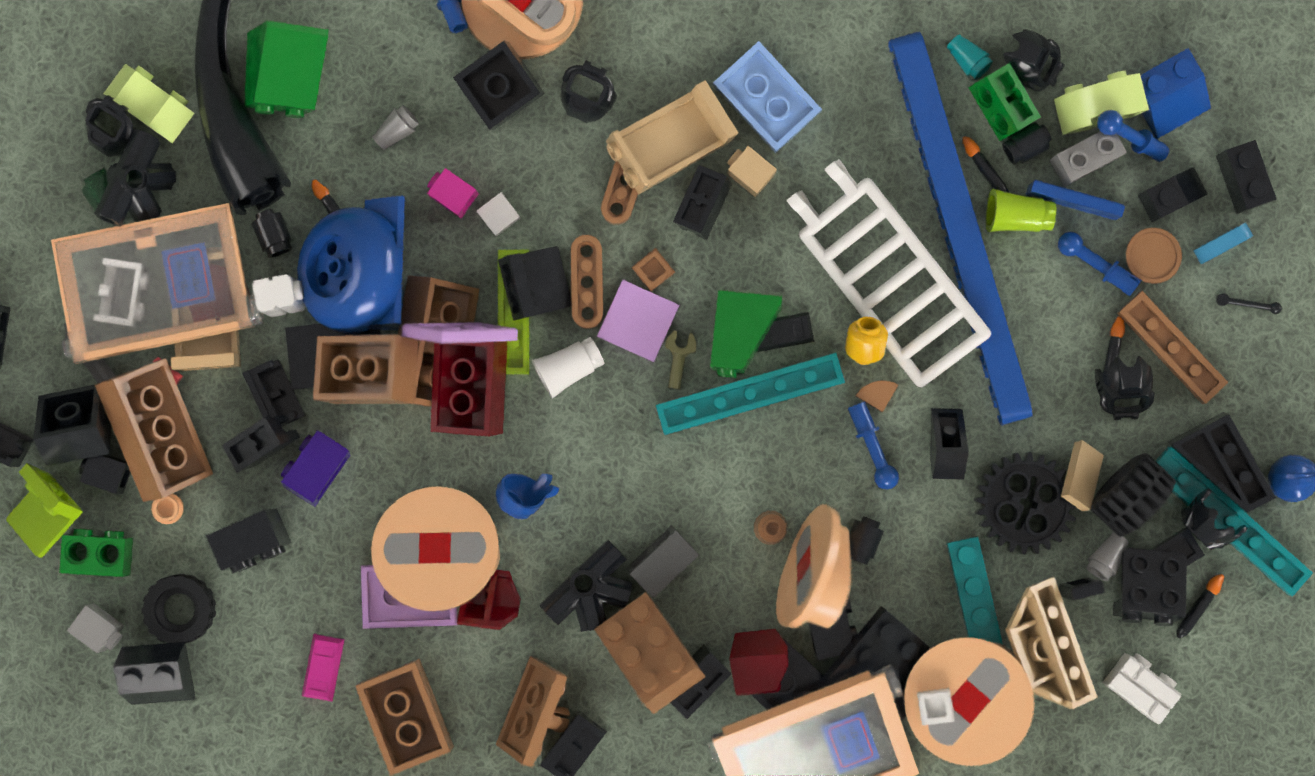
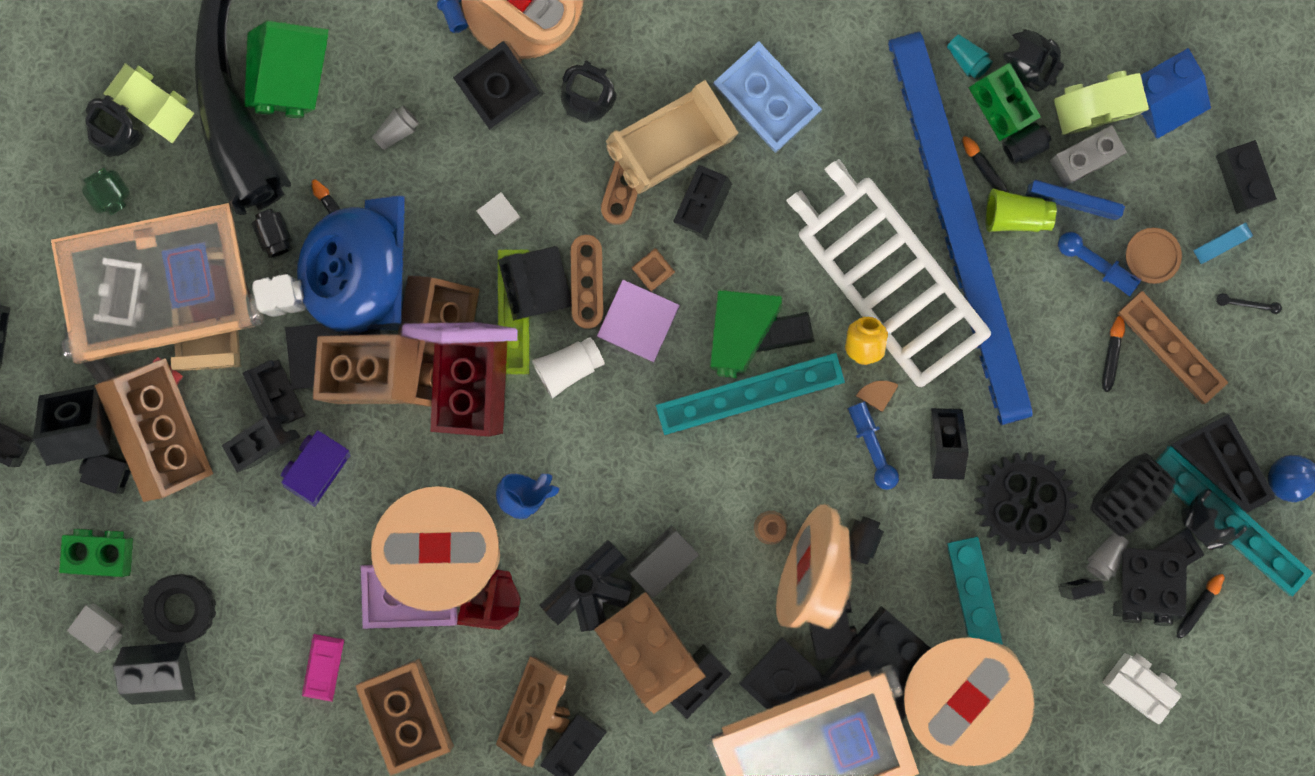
lime bracket [6,463,83,558] -> none
black piece [94,129,176,227] -> none
light nougat plate [151,494,184,524] -> none
black brick [206,509,291,574] -> none
dark pink brick [427,168,479,219] -> none
olive bar [665,330,697,390] -> none
tan brick [727,146,777,198] -> none
dark red slope [729,629,788,696] -> none
white tile [917,688,955,726] -> none
tan wedge [1005,577,1098,709] -> none
tan tile [1061,440,1104,511] -> none
black helmet [1095,356,1155,420] -> none
blue pin [1097,110,1169,162] -> none
black slope [1138,167,1208,222] -> none

